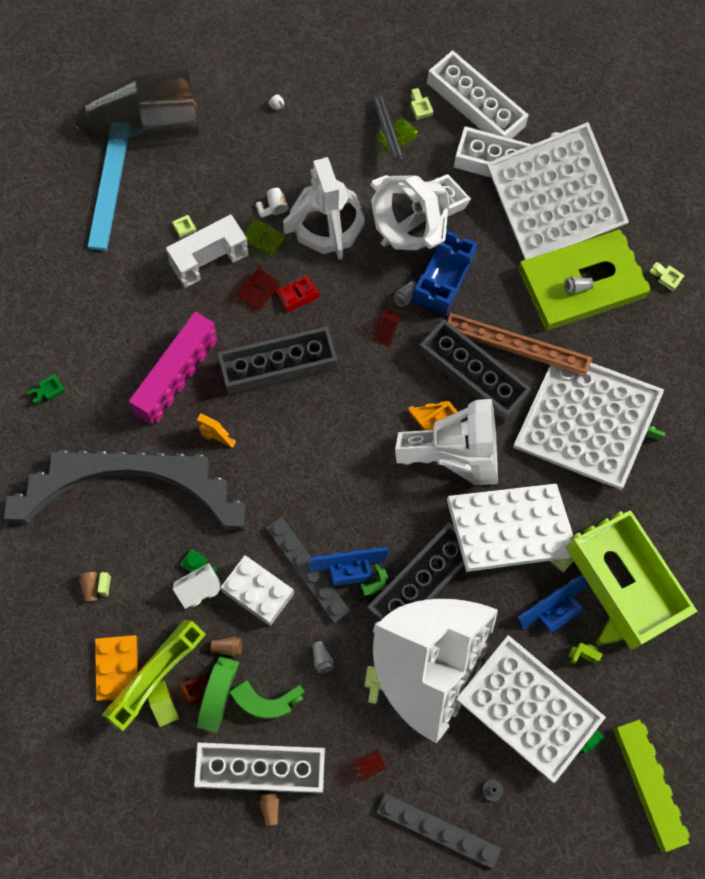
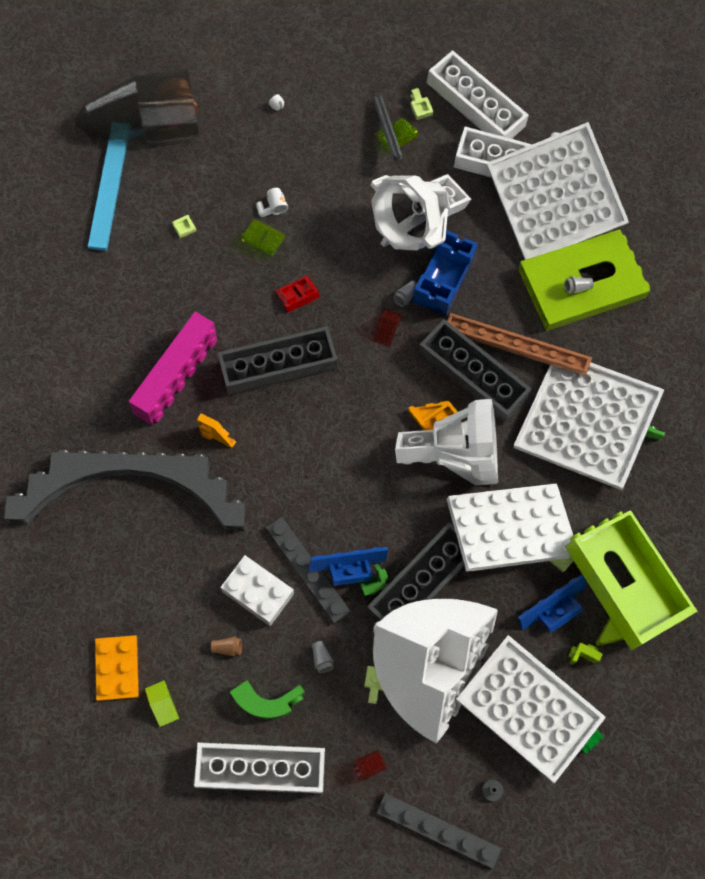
green plate [28,374,65,405] -> none
medium nougat cone [79,572,99,602] -> none
yellowish green tile [97,572,111,596] -> none
lime arch [102,620,206,731] -> none
white piece [166,215,248,288] -> none
white brick [173,563,221,609] -> none
clear red slope [177,673,210,707] -> none
green plate [180,549,217,573] -> none
bright green arch [197,657,239,733] -> none
clear red piece [239,266,281,311] -> none
medium nougat cone [259,792,279,826] -> none
white plate [283,157,365,260] -> none
lime brick [613,720,689,852] -> none
yellowish green plate [649,262,684,291] -> none

